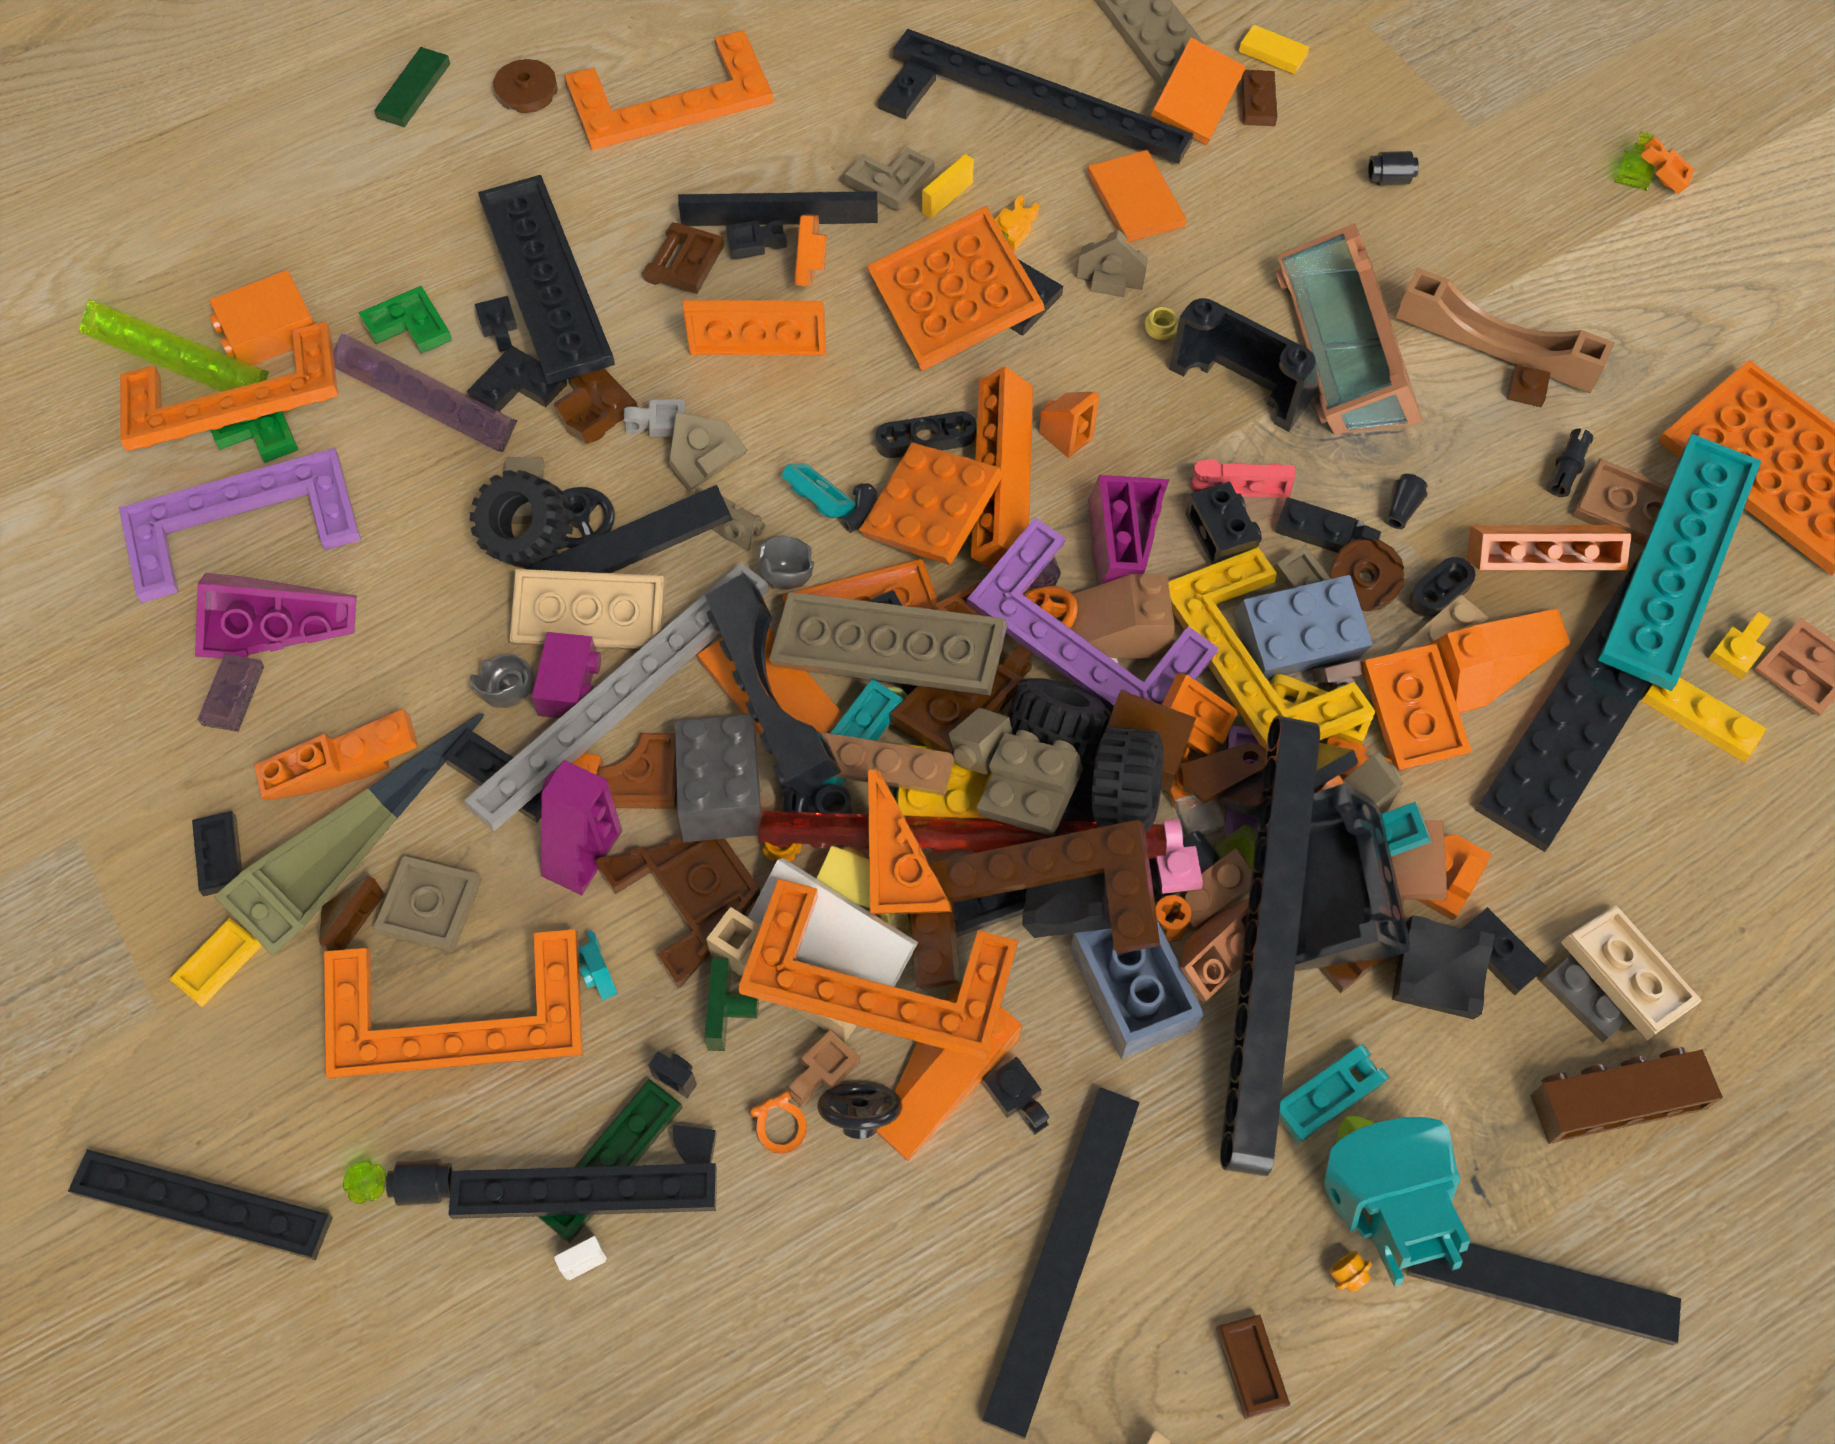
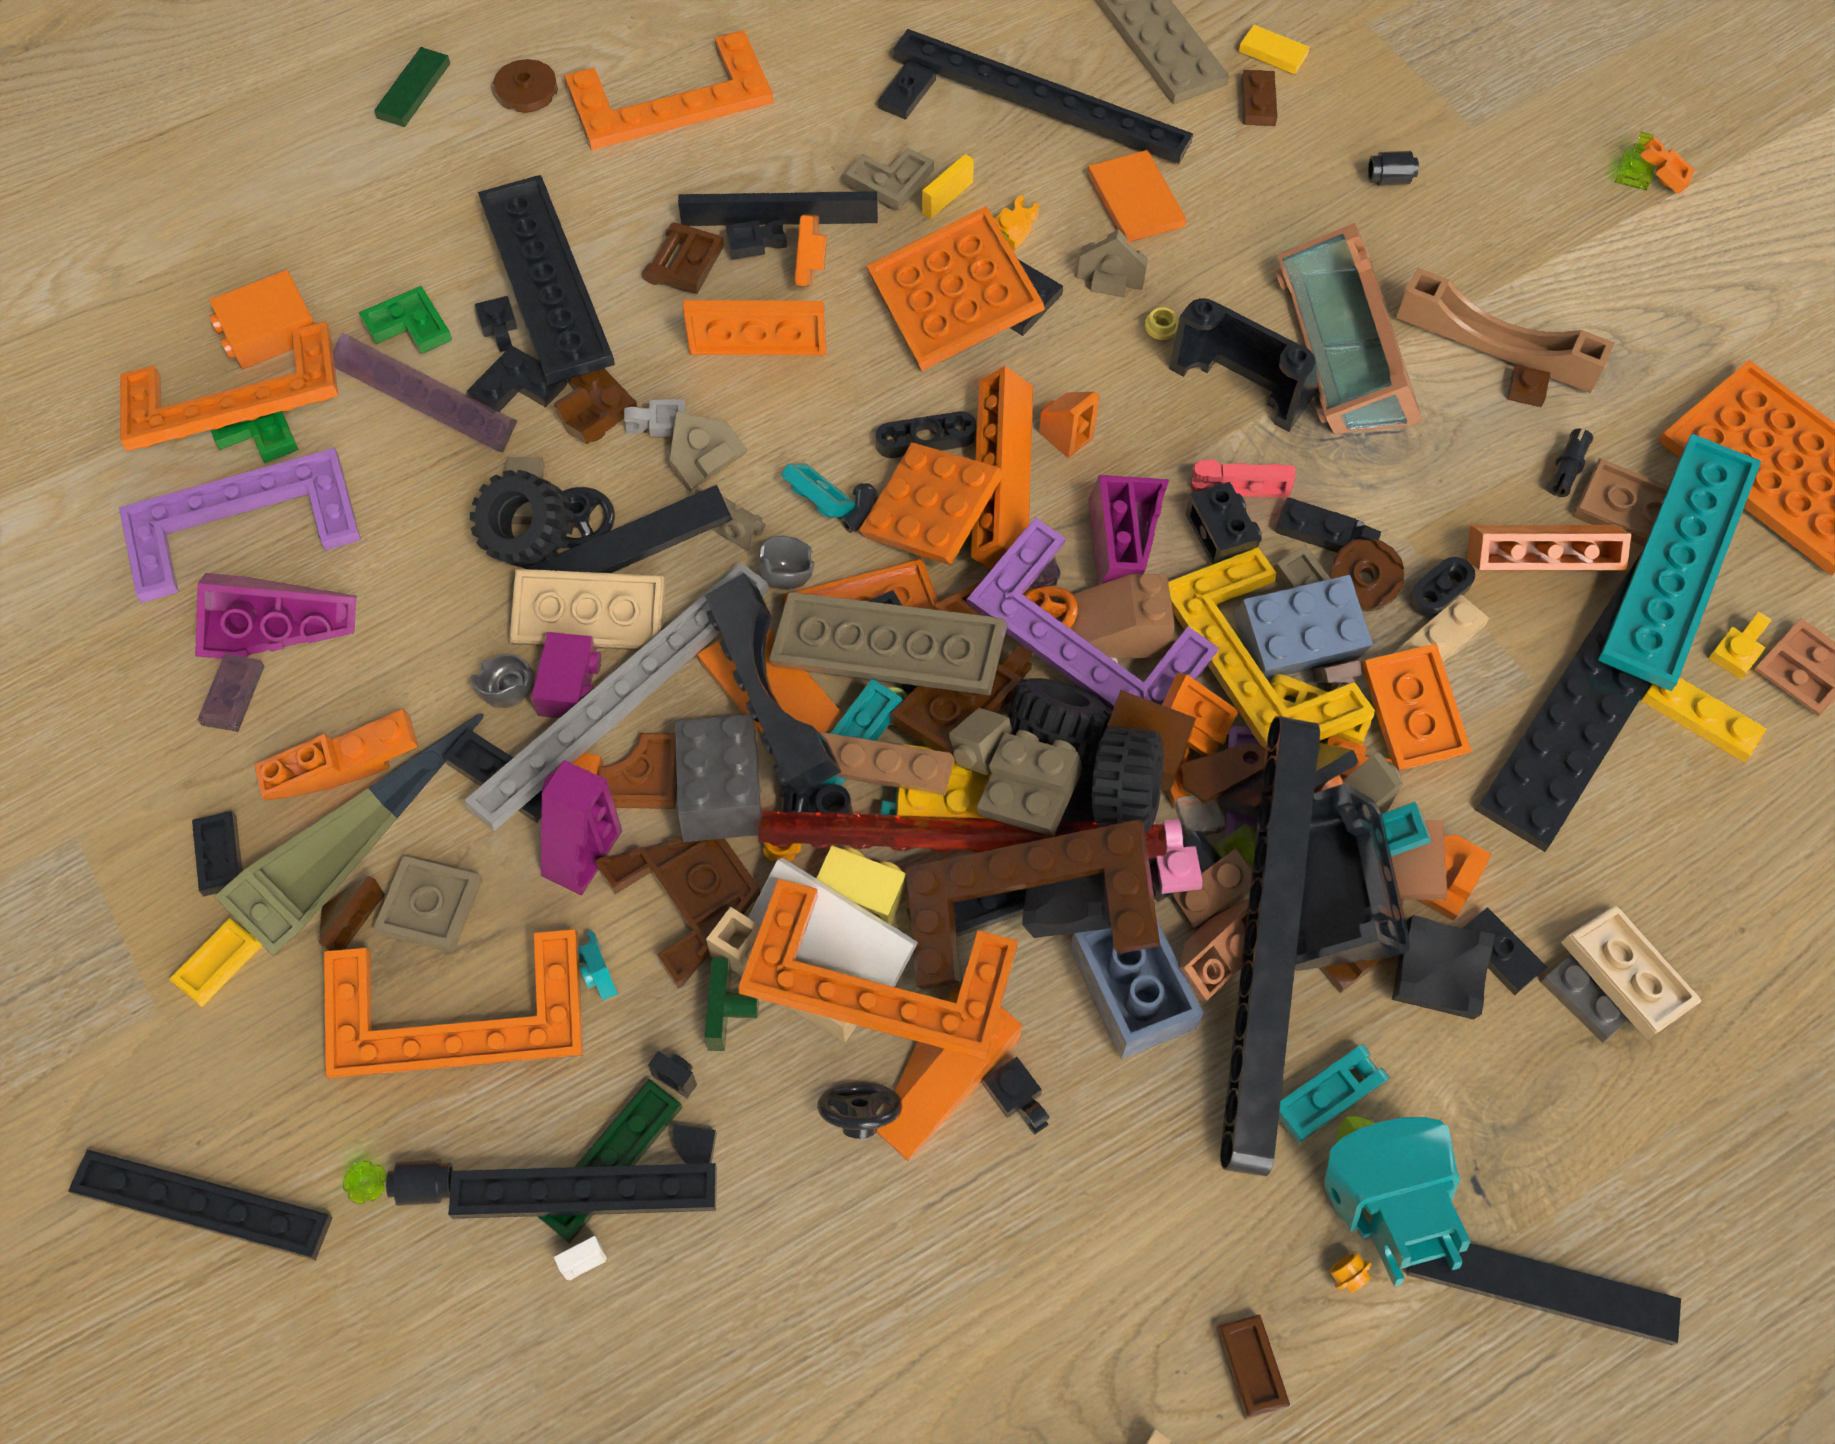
clear neon green plate [78,299,269,391] -> none
orange piece [749,1091,807,1154] -> none
medium nougat plate [789,1030,860,1107] -> none
orange wing [868,770,952,915] -> none
black tile [982,1087,1140,1440] -> none
orange tile [1150,37,1246,145] -> none
orange bush [1155,895,1192,944] -> none
black cone [1384,474,1428,529] -> none
orange wedge [1426,608,1570,714] -> none
reddish brown brick [1531,1047,1723,1144] -> none

